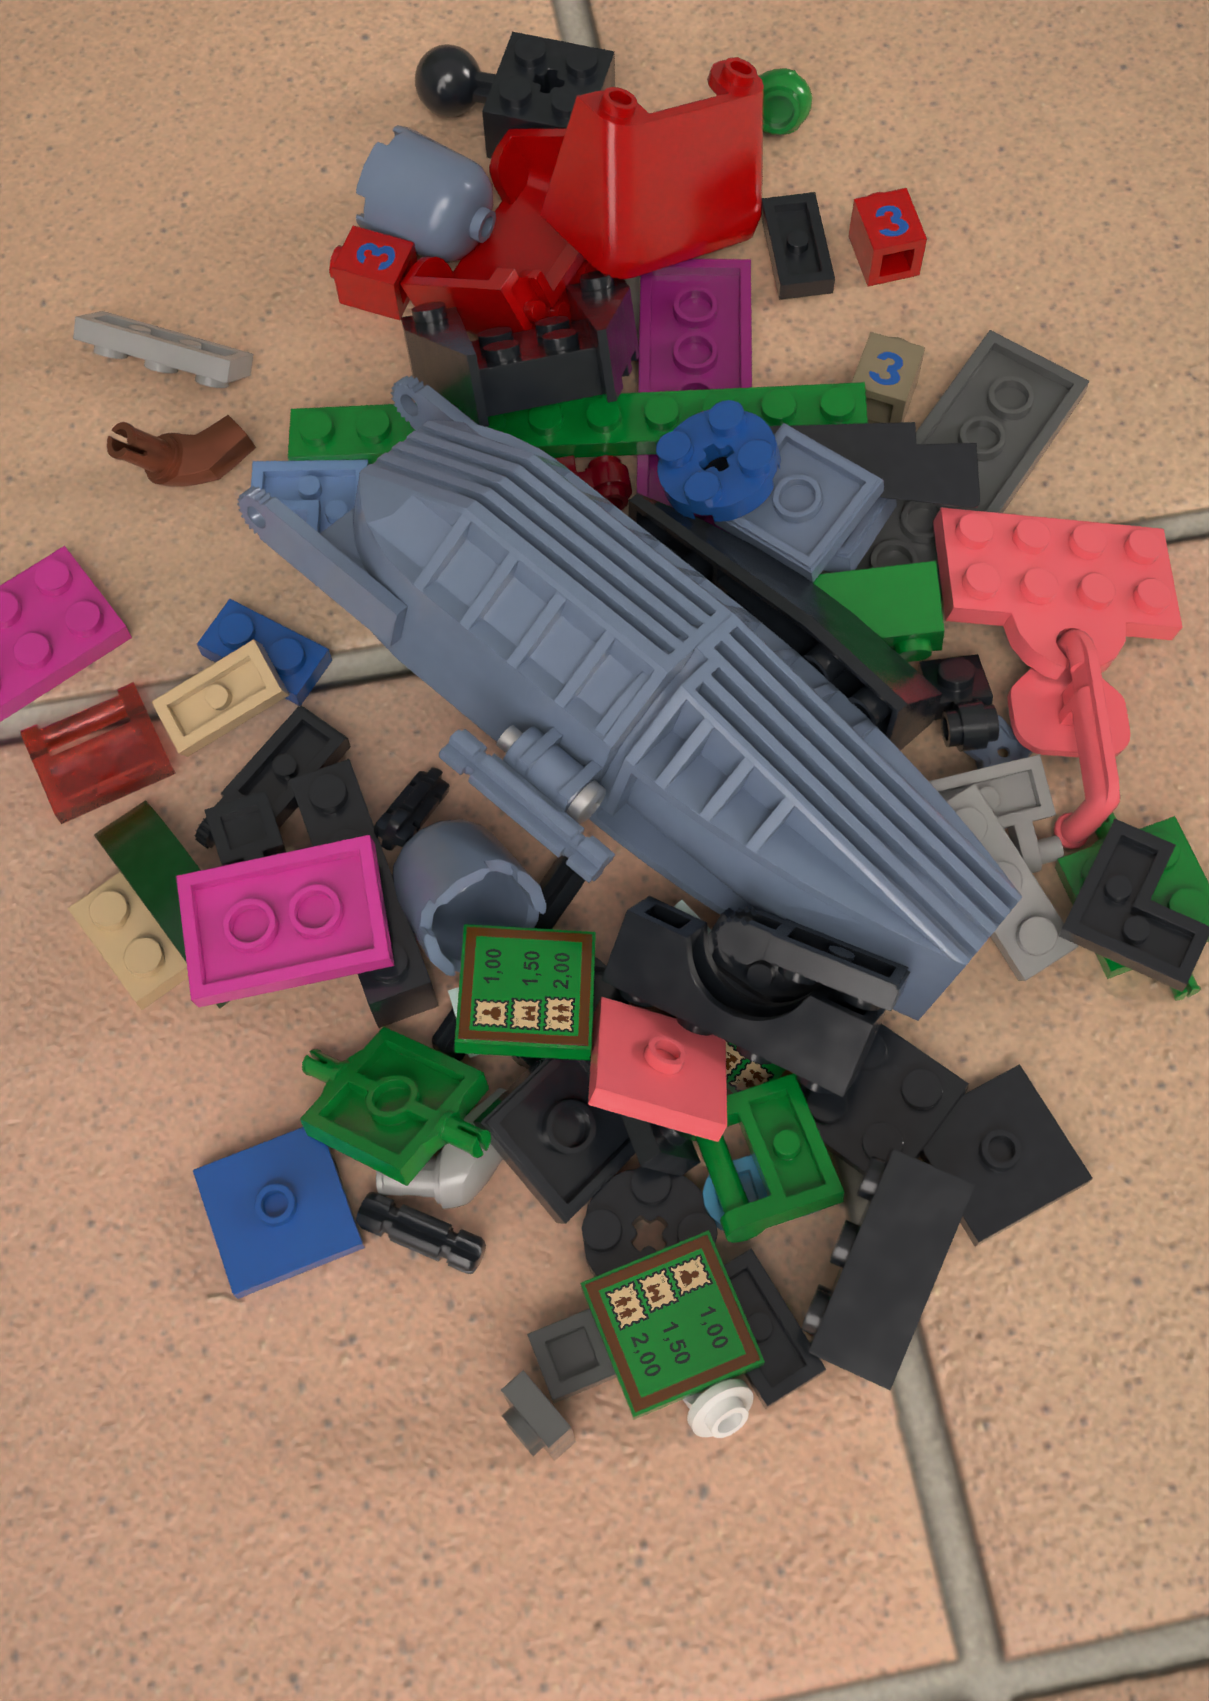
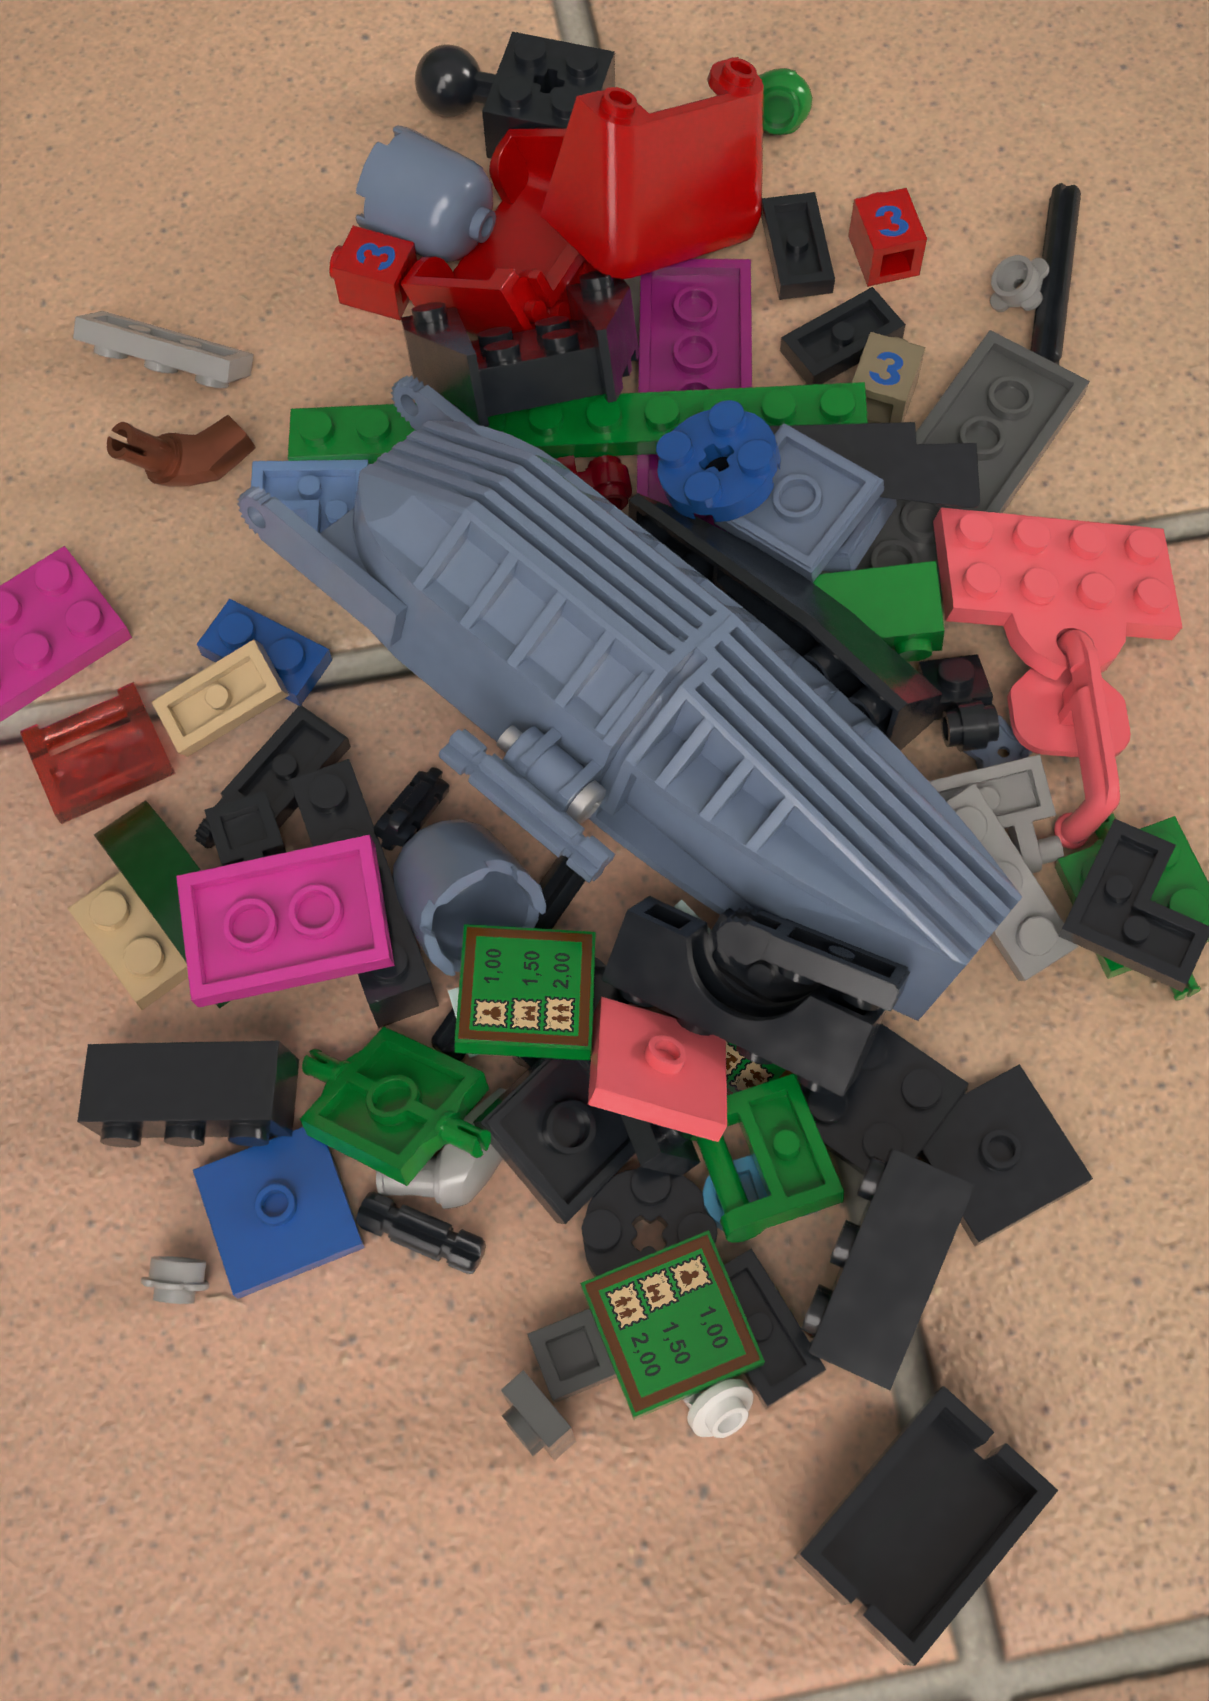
none -> black brick [77,1041,299,1148]
none -> light grey plate [141,1256,209,1304]
none -> black plate [780,287,906,385]
none -> black piece [793,1386,1058,1666]
none -> light grey plate [990,255,1049,312]
none -> black axle [1030,183,1081,365]

